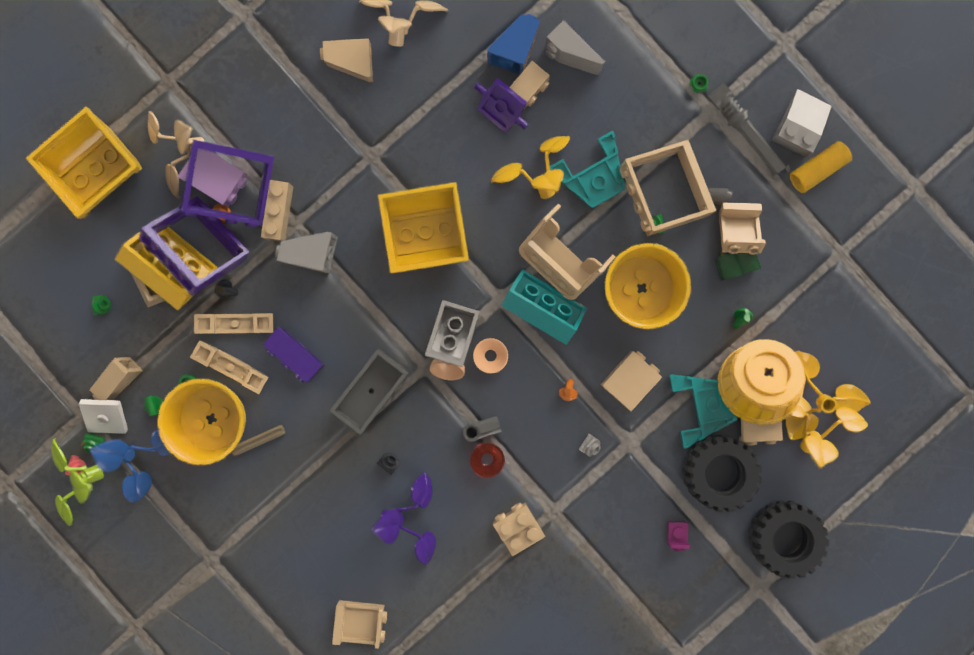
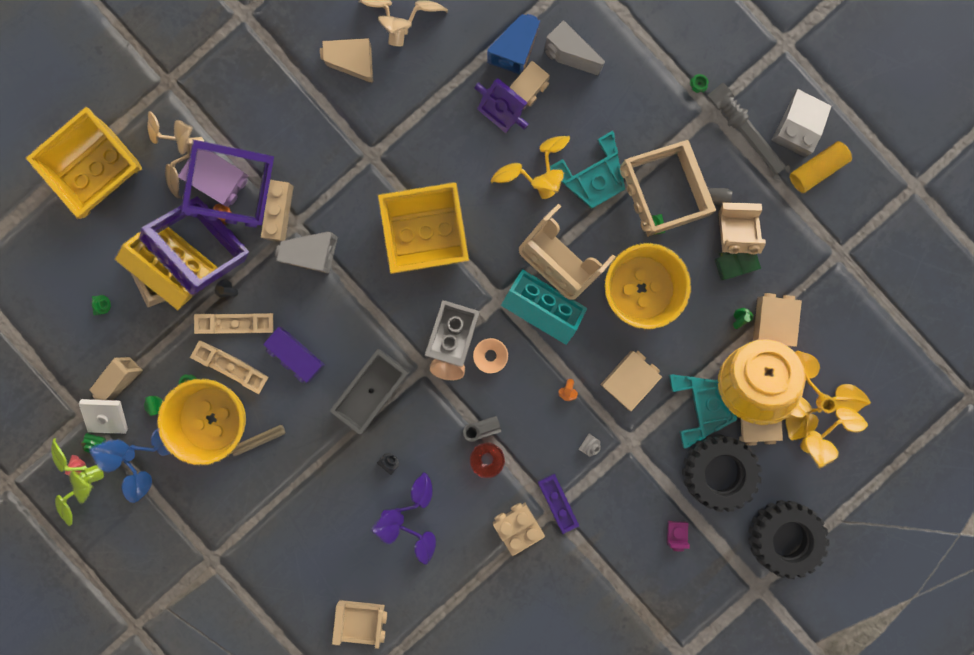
none -> dark purple tile [537,473,579,534]
none -> tan brick [753,293,802,347]

